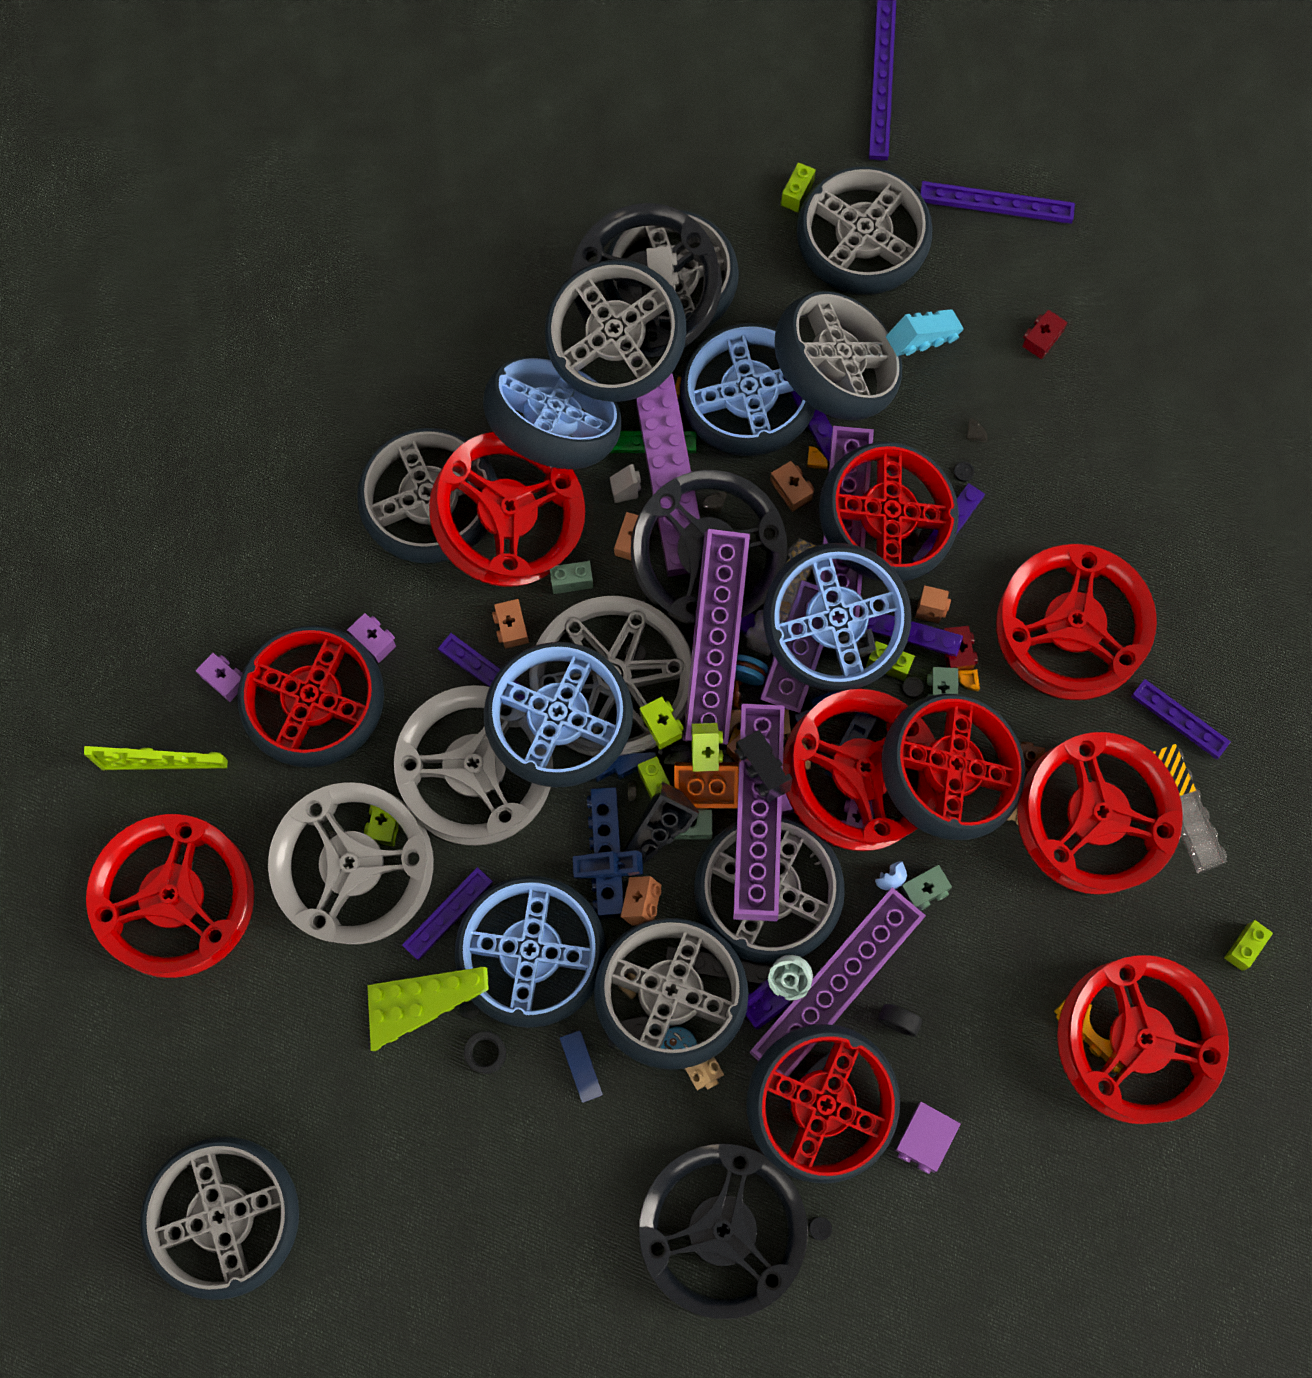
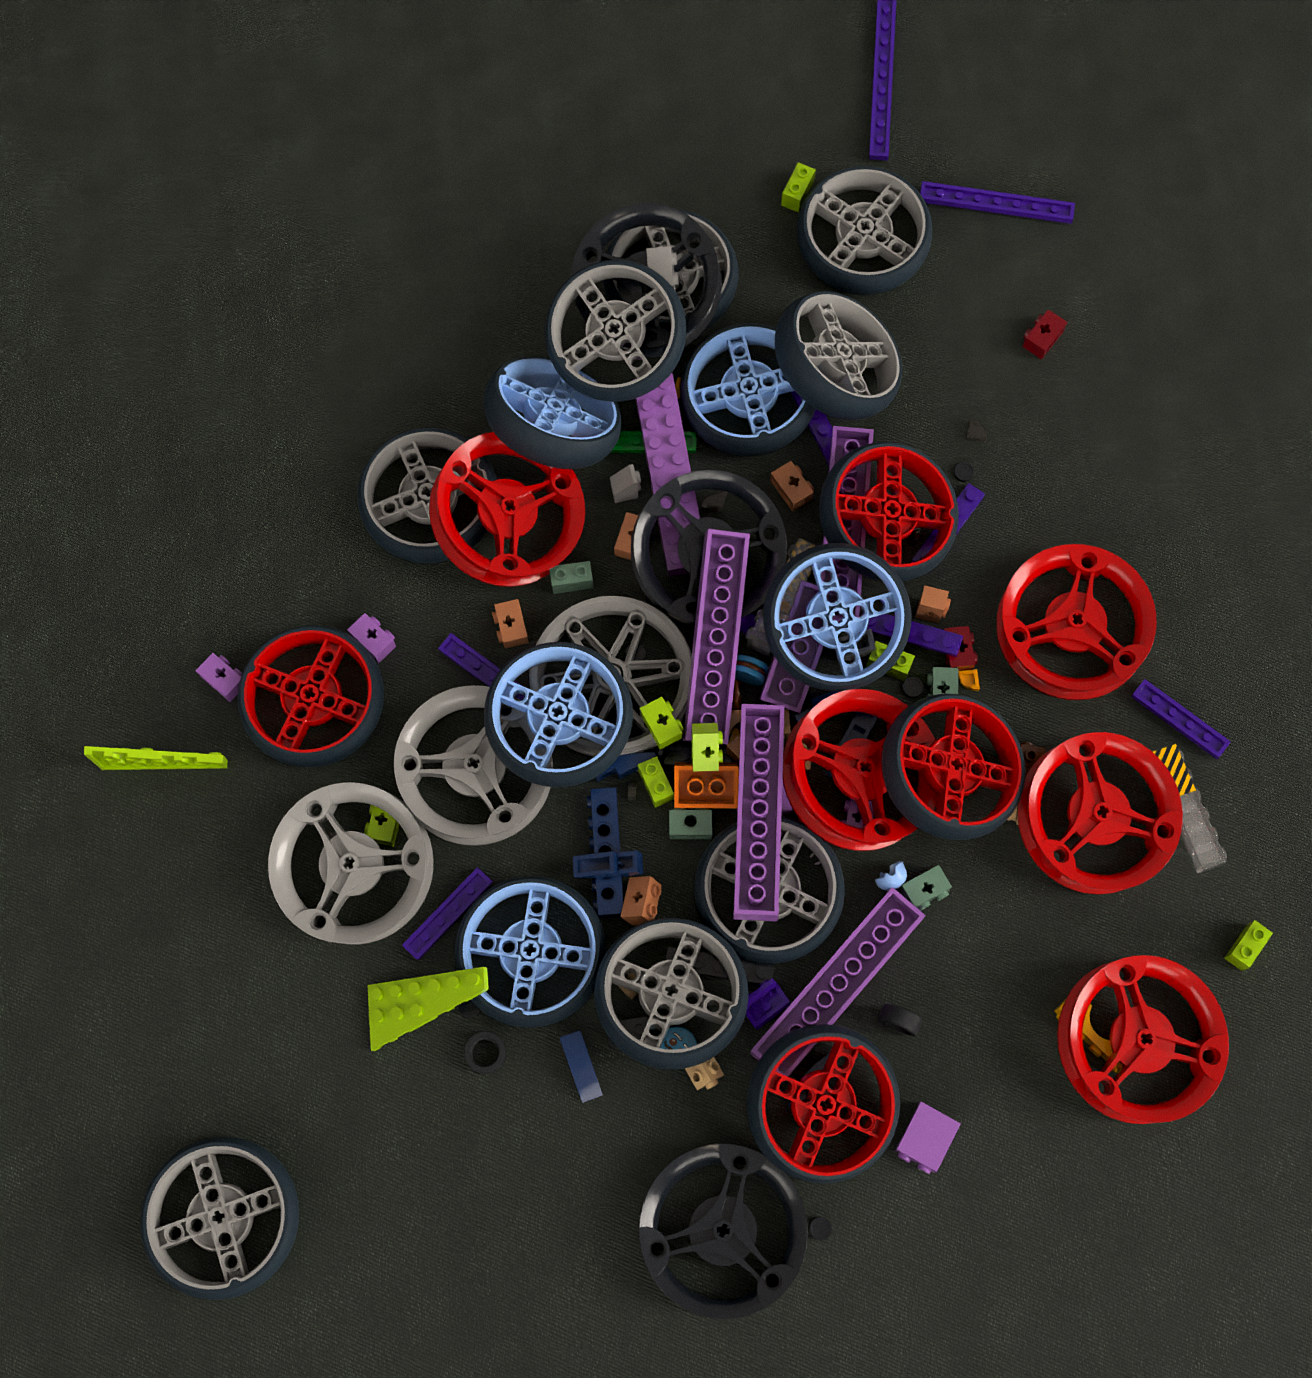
red wheel [86,814,254,978] -> none
black wedge [623,782,699,864] -> none
black wedge [734,730,793,803] -> none
light aqua cylinder [768,955,813,1000] -> none
light orange tile [807,446,828,469] -> none
medium azure wedge [886,309,964,356] -> none

